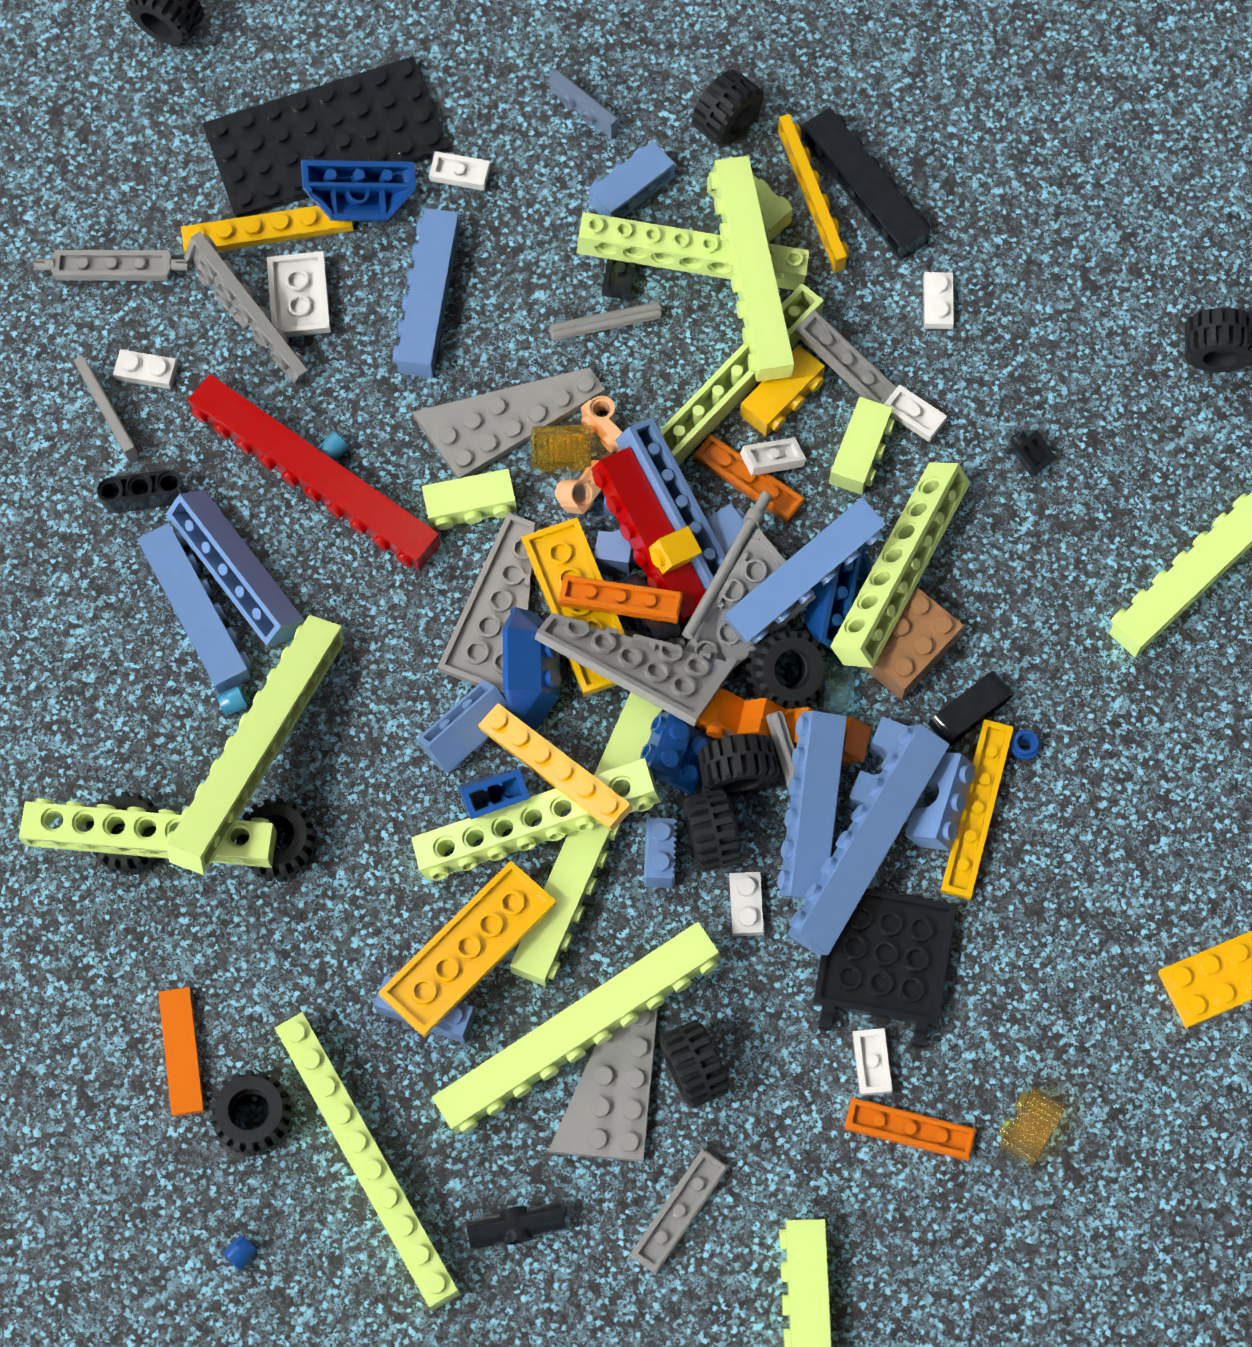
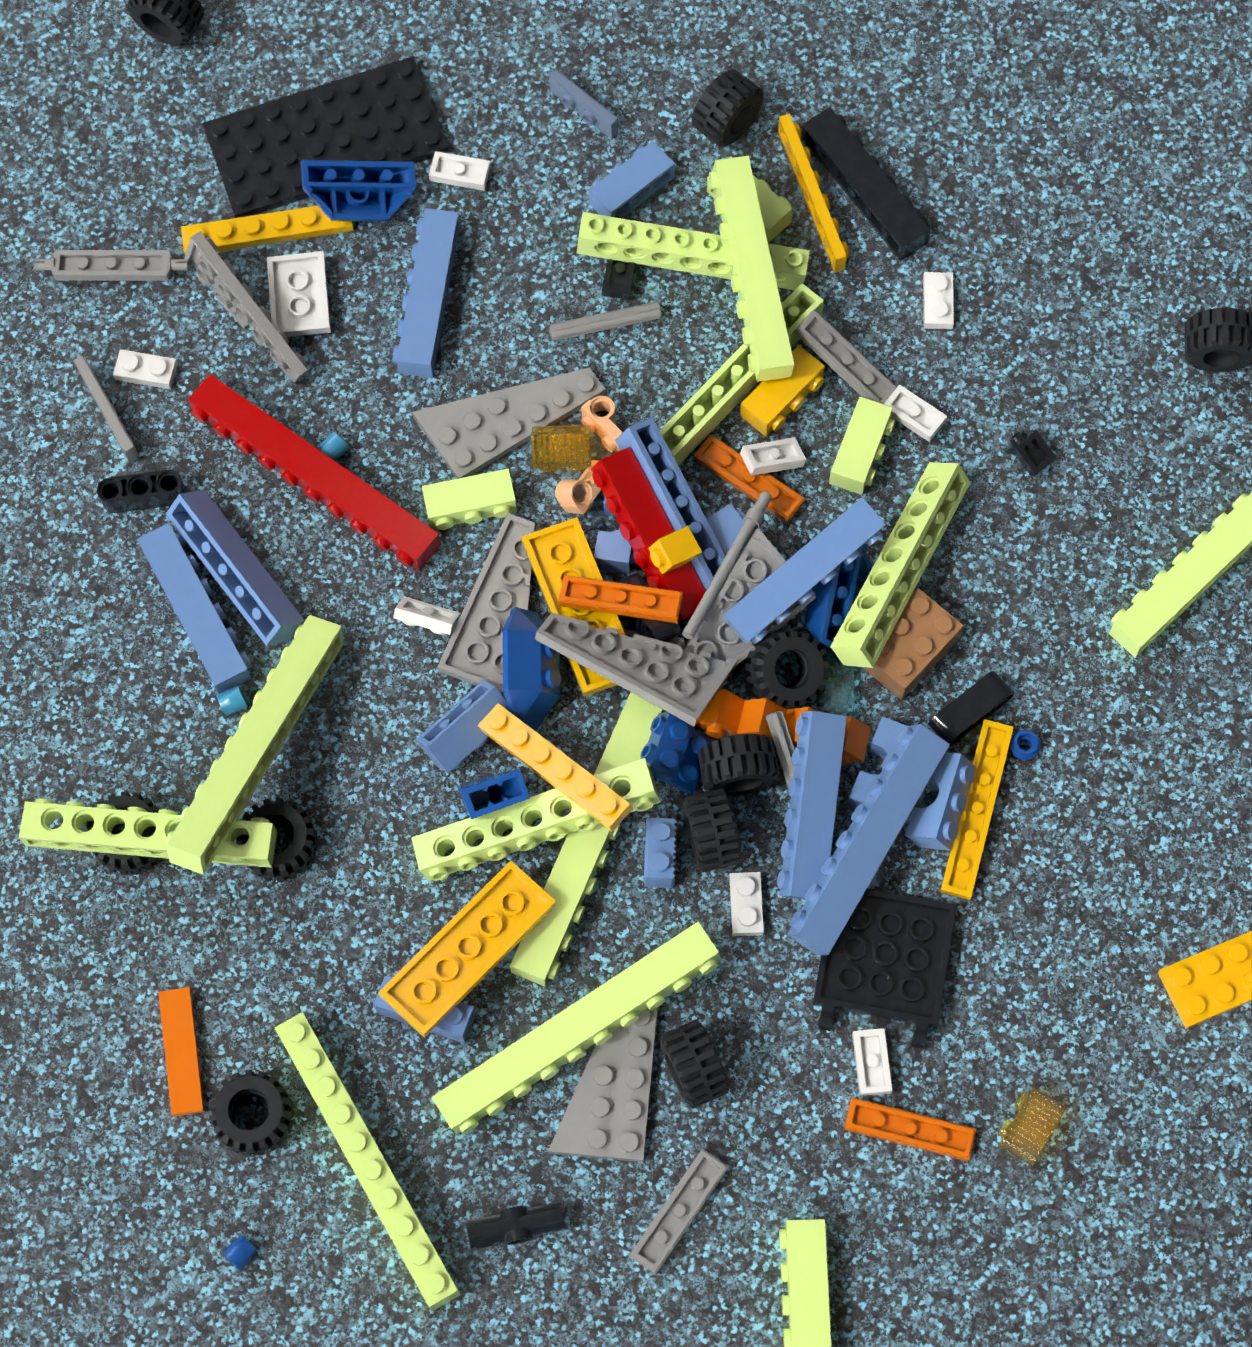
none -> white plate [393,596,460,635]

